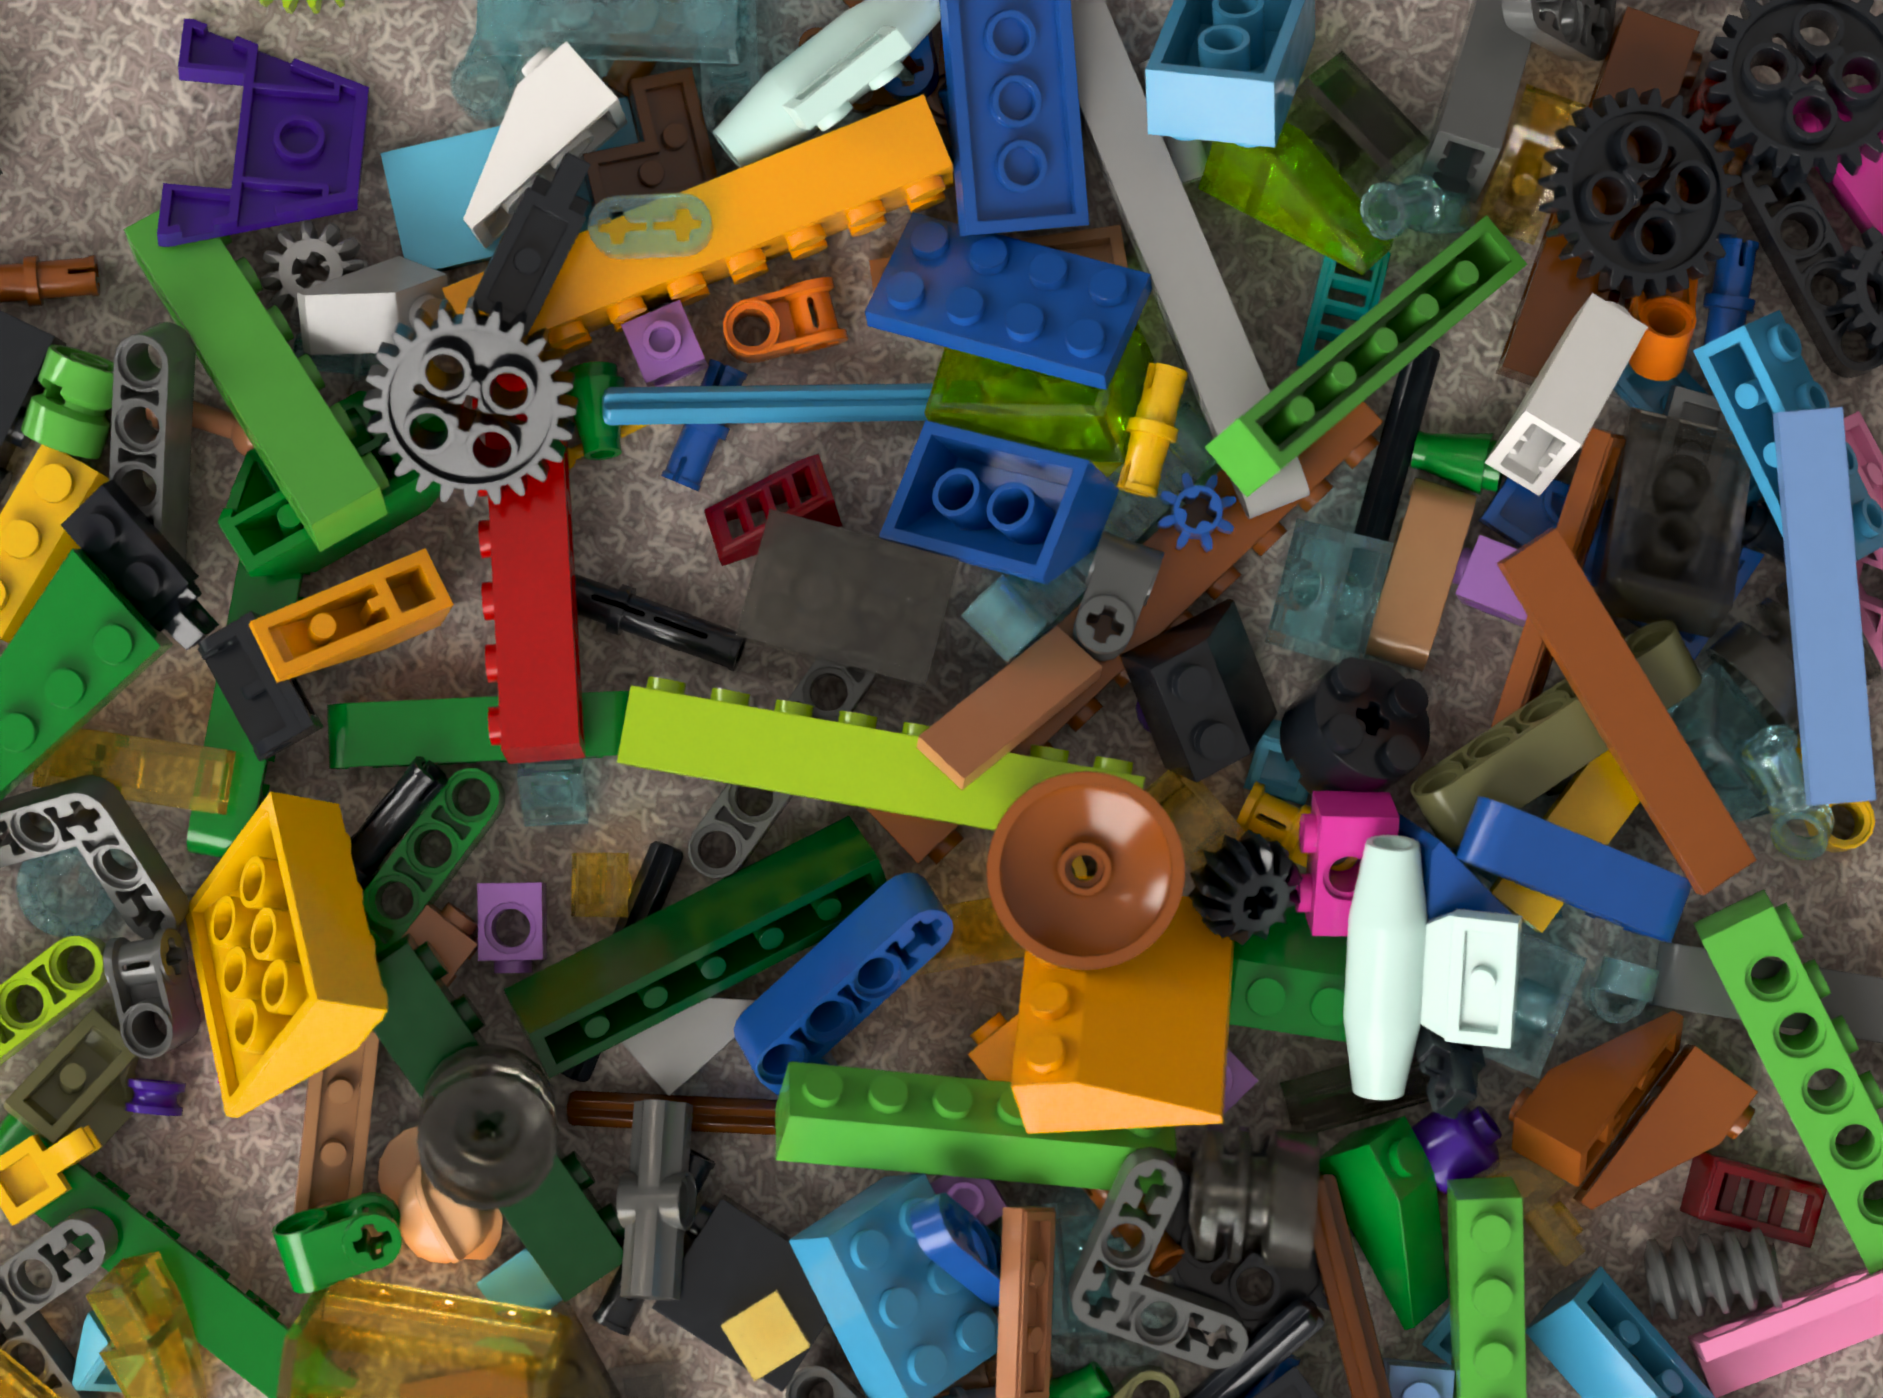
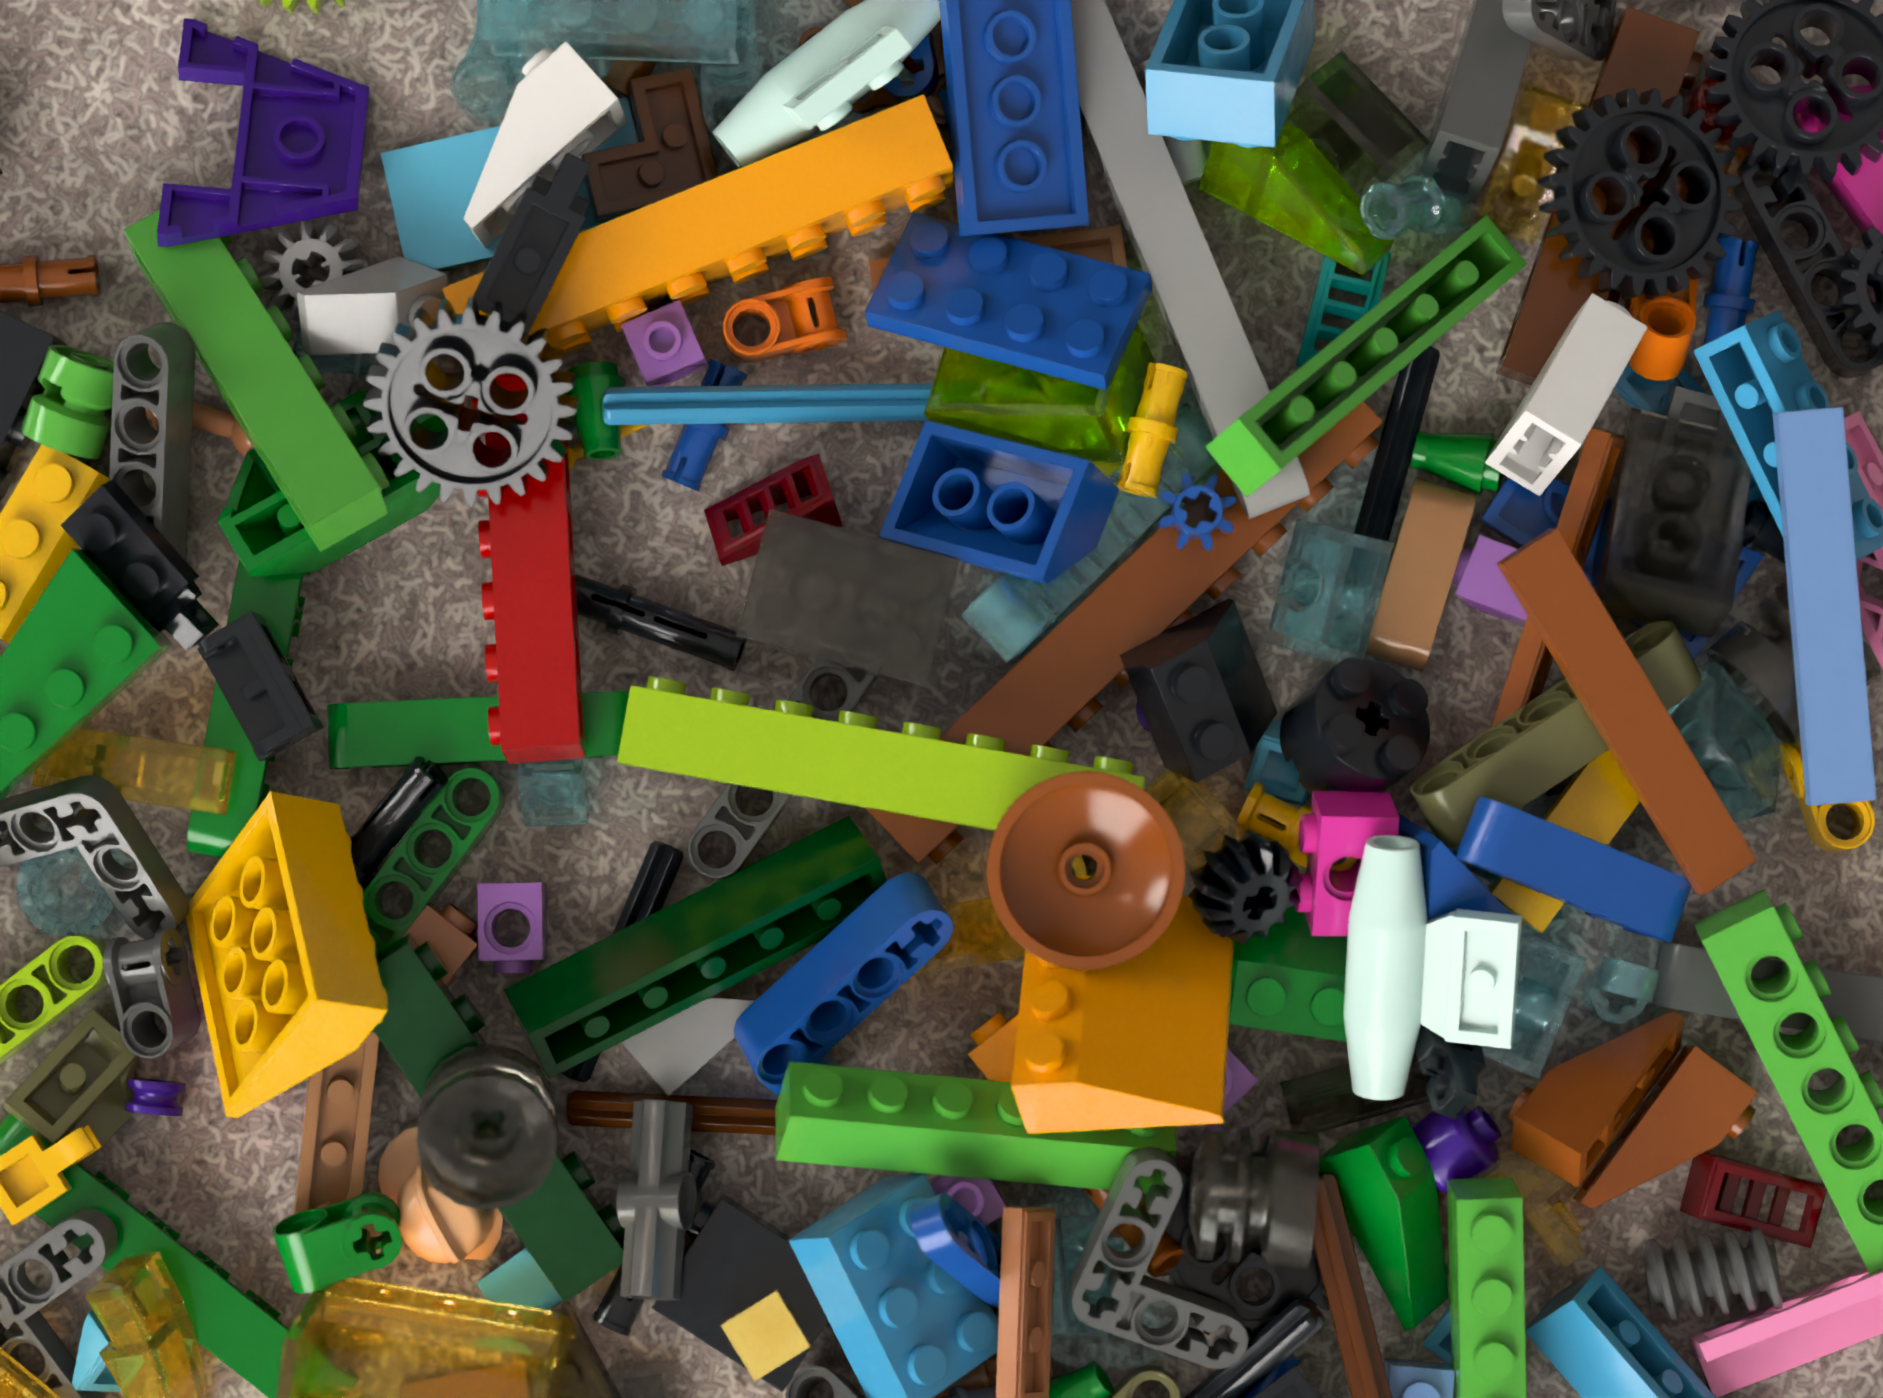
light orange slope [249,548,454,682] -> none
clear yellow plate [571,853,632,917] -> none
clear light blue beam [588,193,714,259] -> none
nougat tile [917,625,1103,790] -> none
dark grey piece [1072,531,1165,662] -> none
clear light blue connector [1740,724,1835,860] -> none

